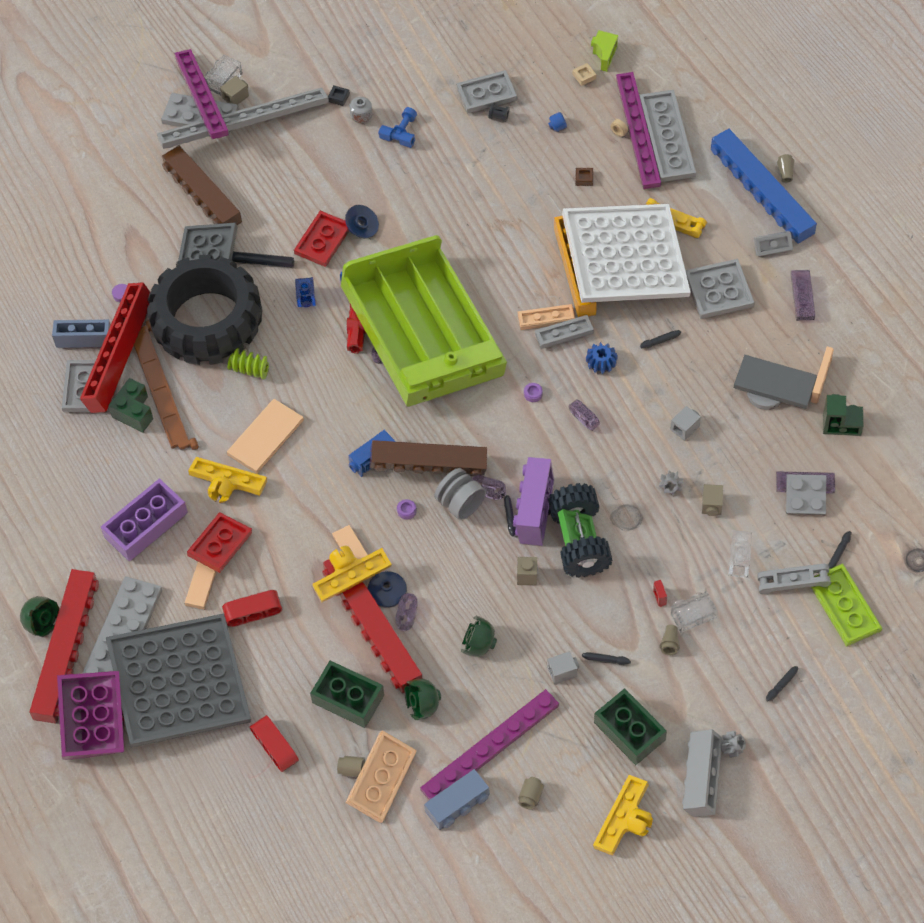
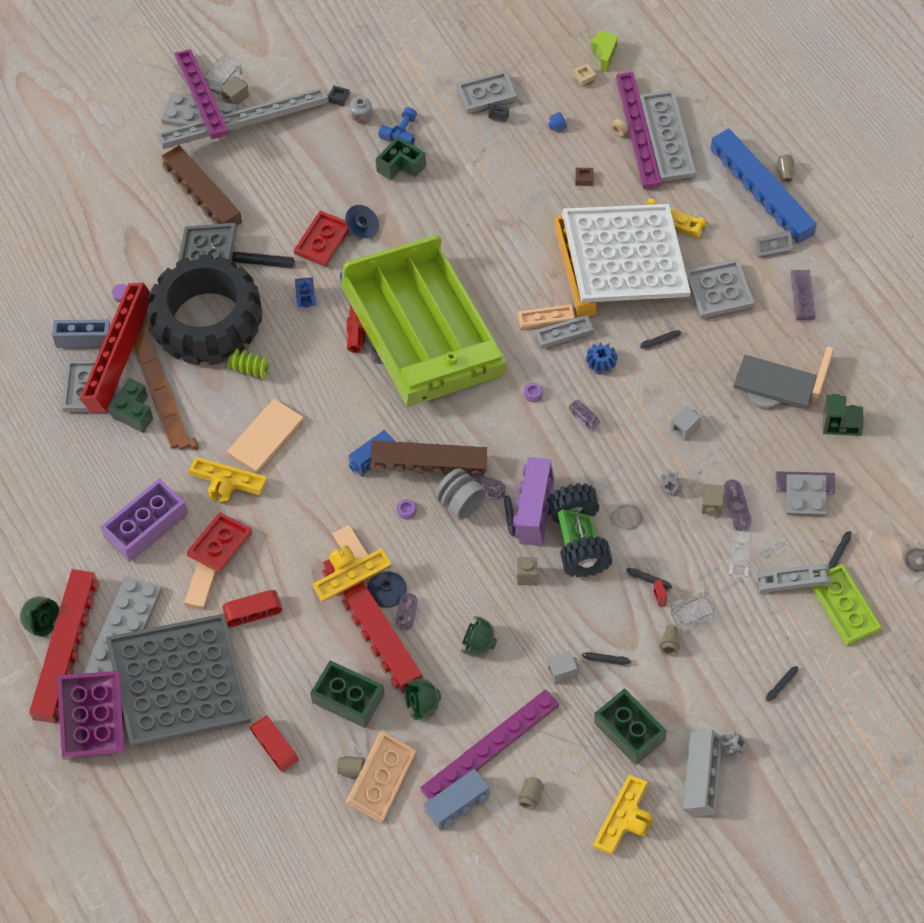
none -> dark green brick [375,136,426,180]
none -> black piece [626,568,672,589]
none -> clear purple beam [723,479,752,533]

